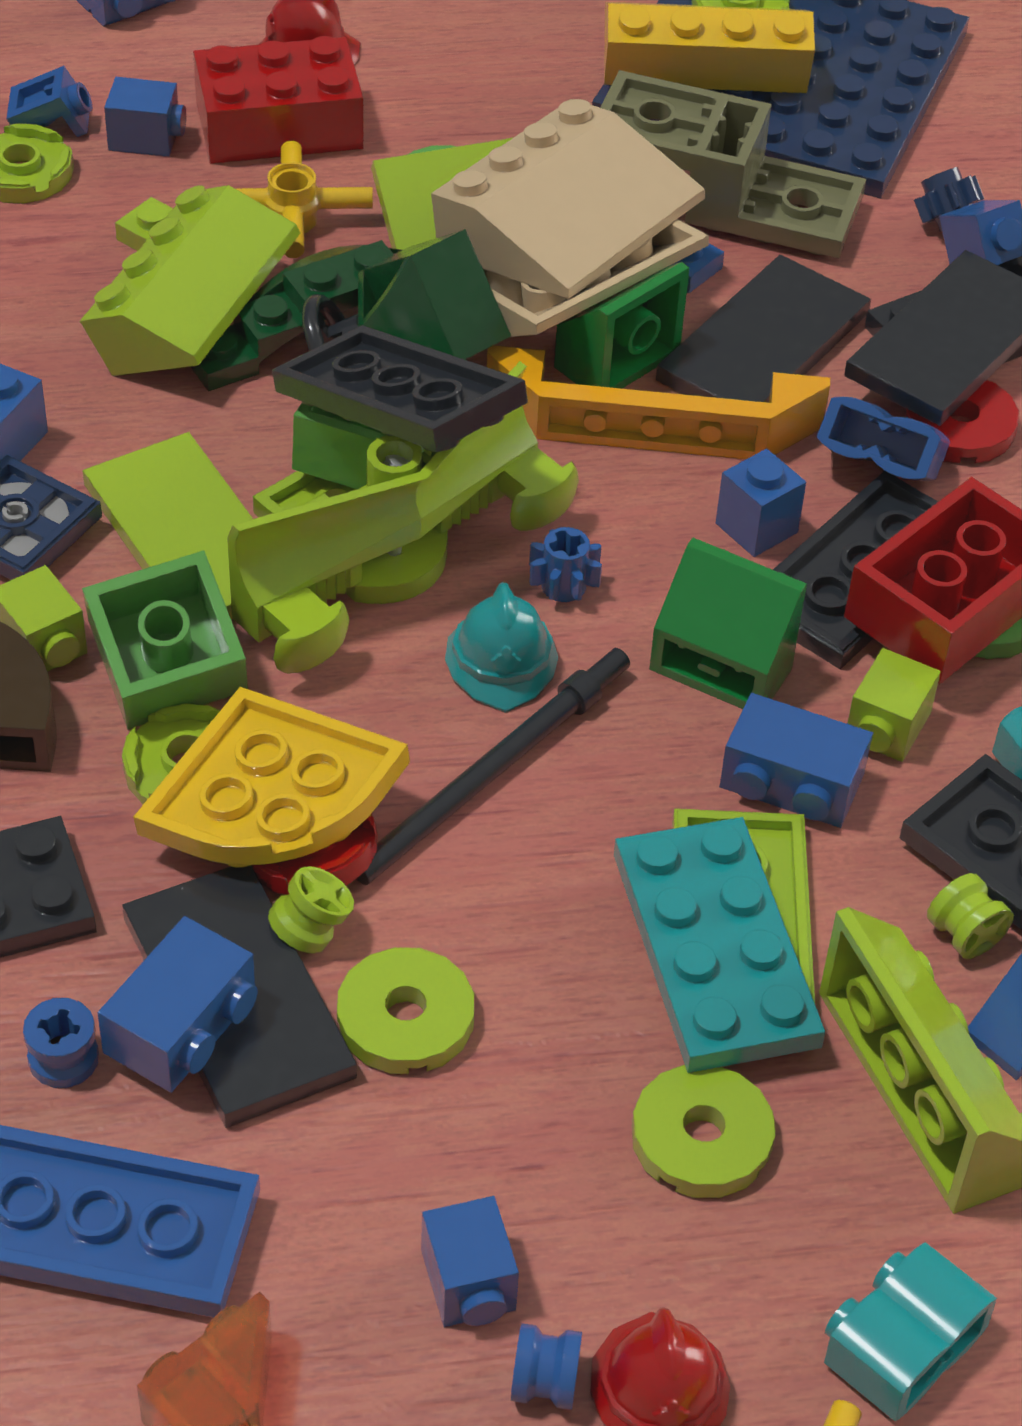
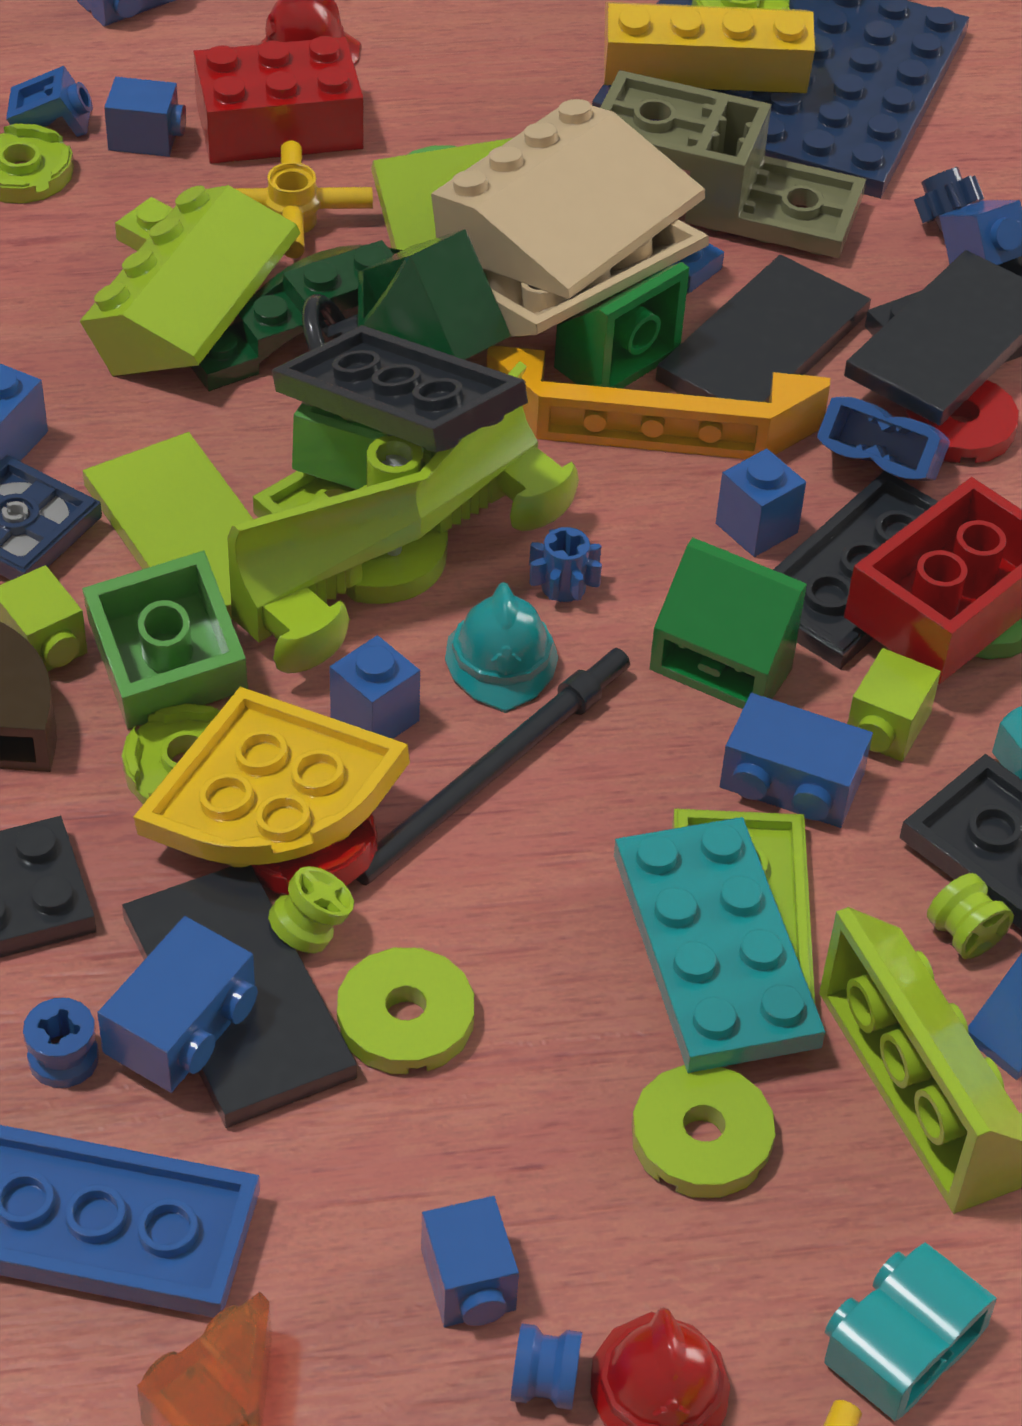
none -> blue brick [329,635,420,739]

